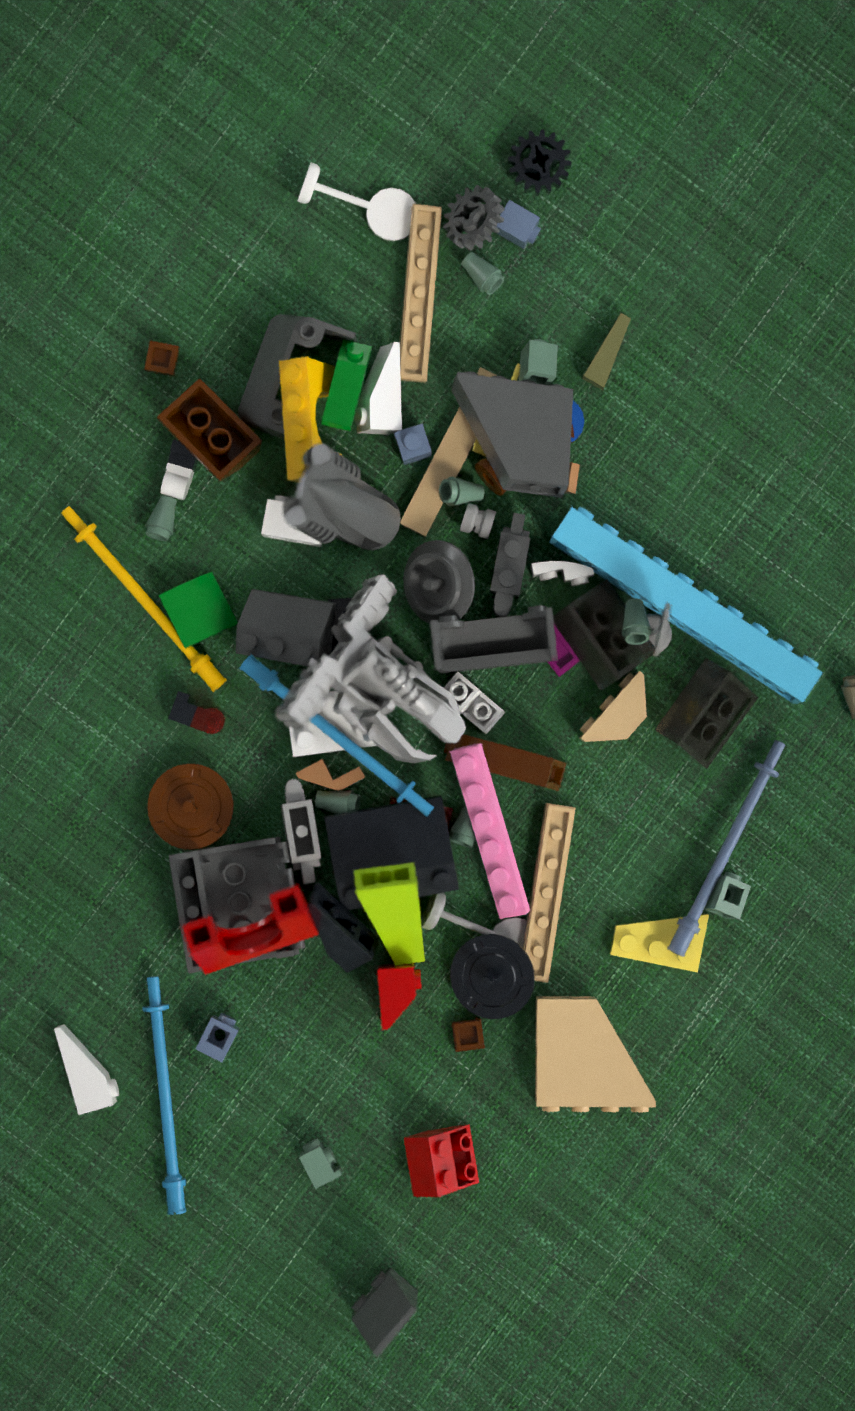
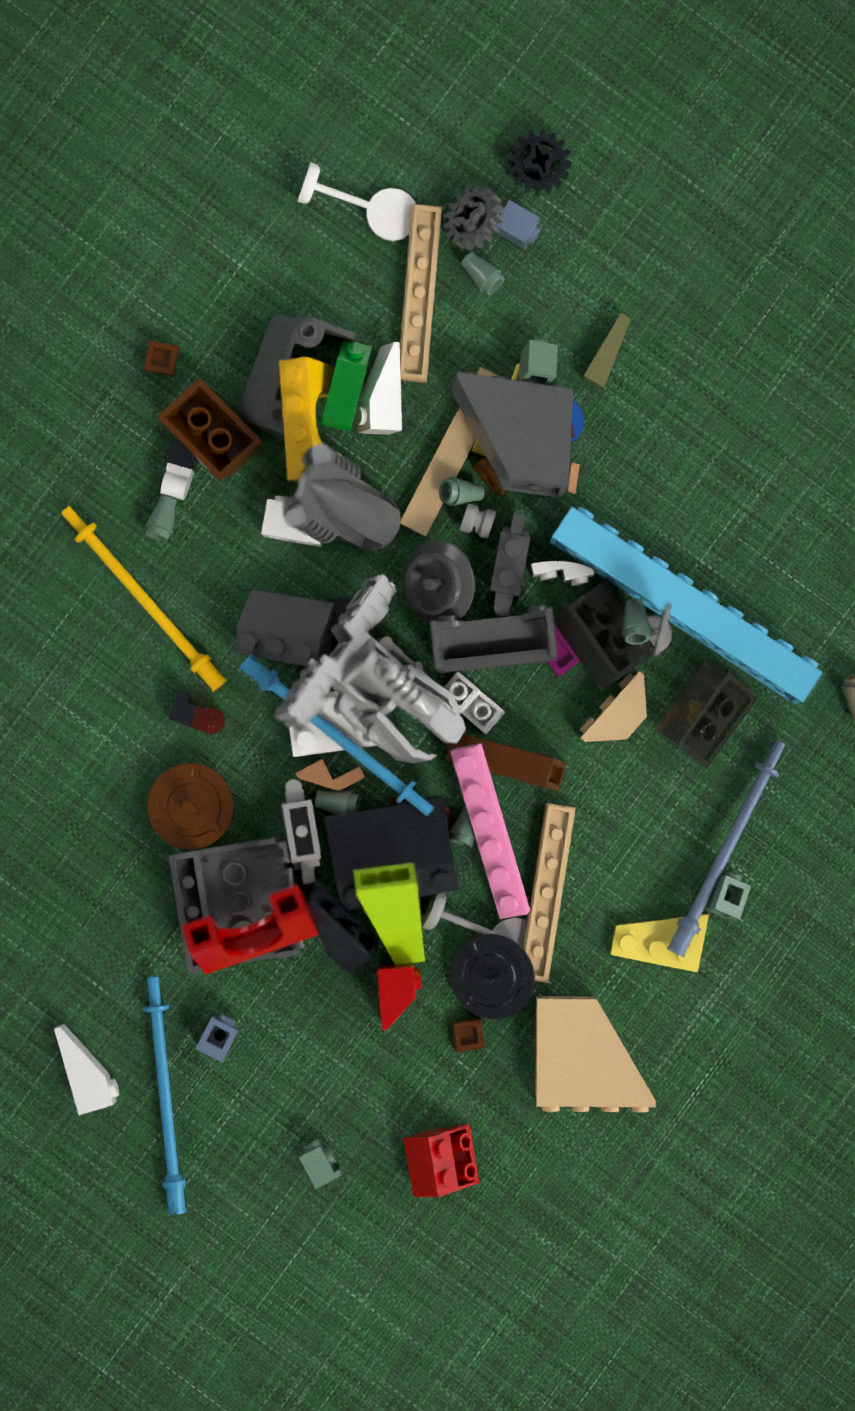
green slope [158,572,238,649] -> none
dark grey slope [351,1267,418,1357] -> none
sand blue brick [394,424,432,465] -> none

